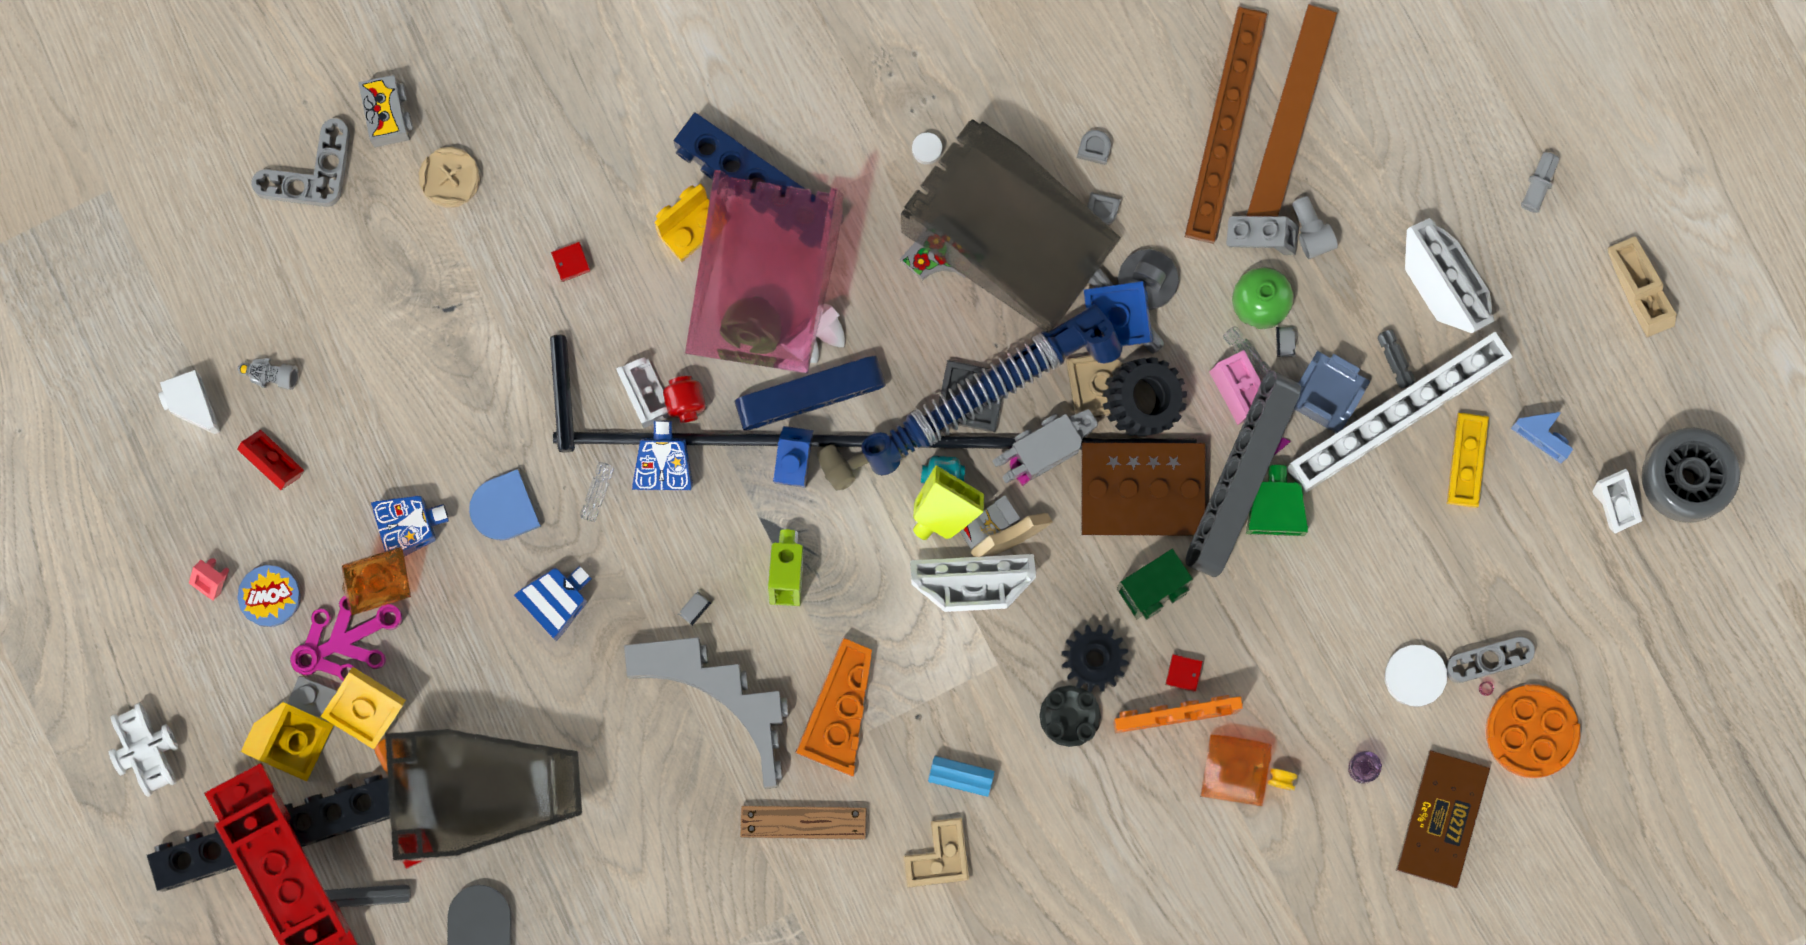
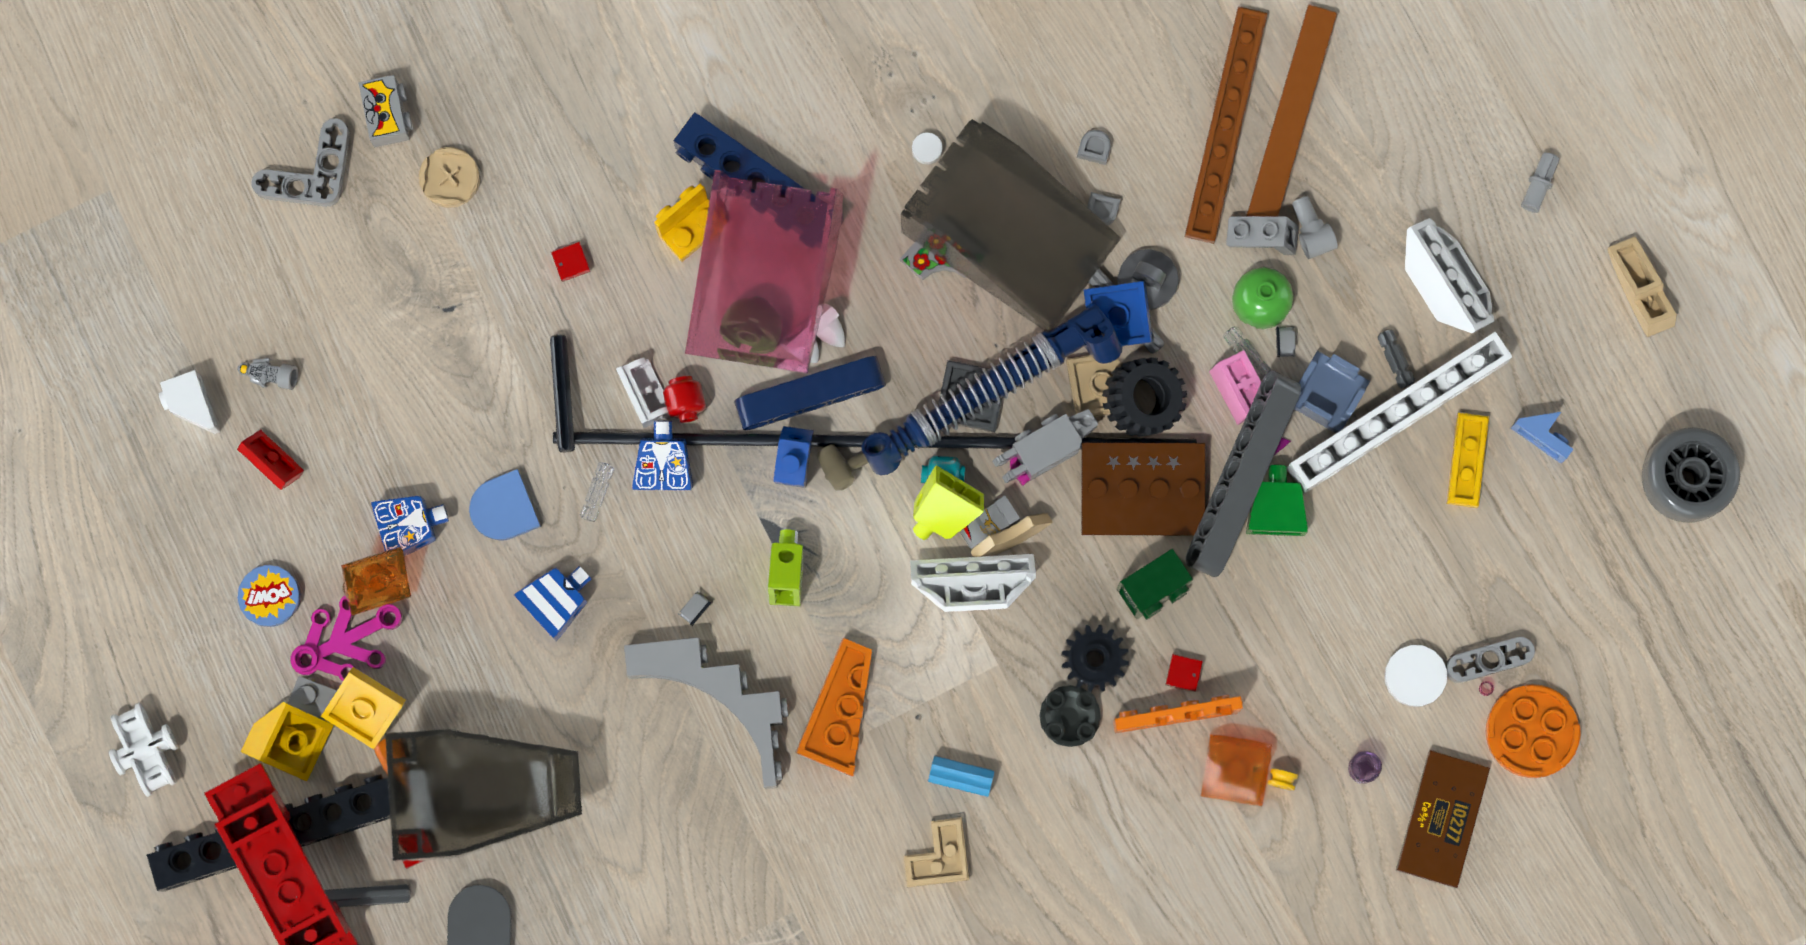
coral tile [189,558,229,601] -> none
medium nougat tile [740,806,866,840] -> none
white slope [1592,469,1642,533] -> none

